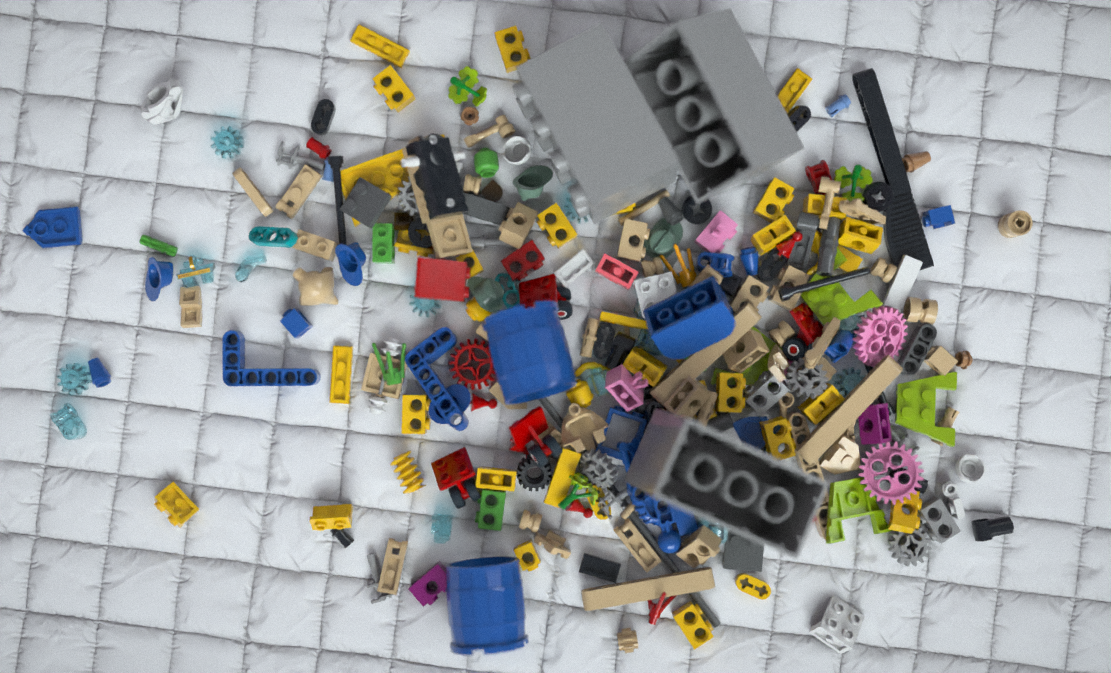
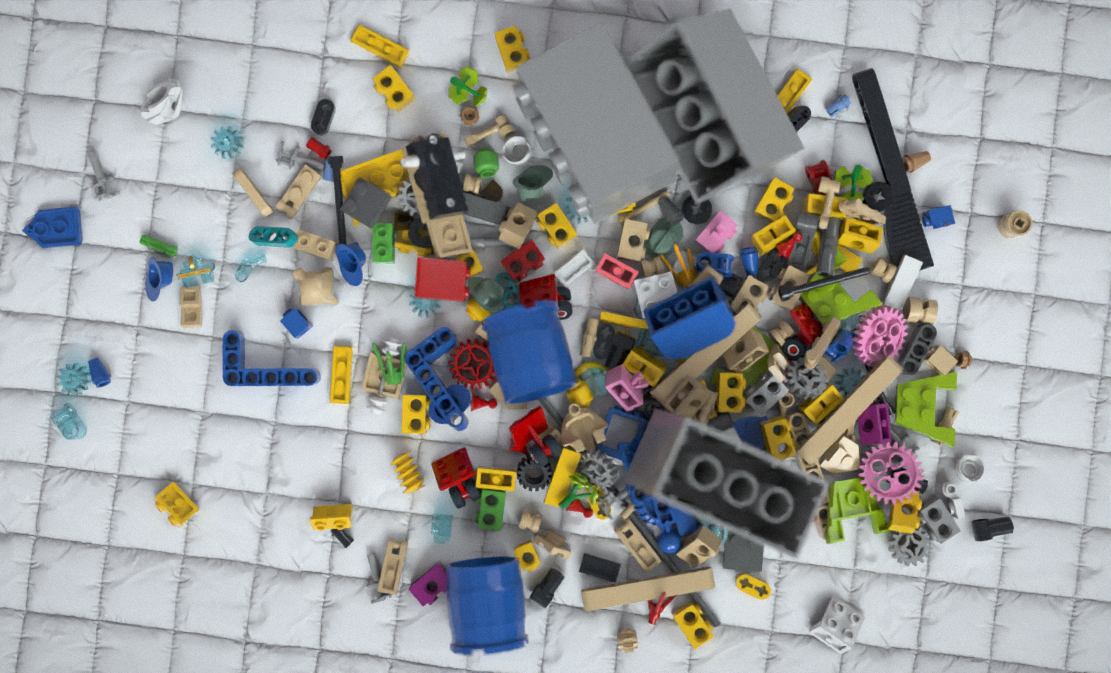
none -> light grey piece [88,152,119,201]
none -> black piece [529,567,565,608]

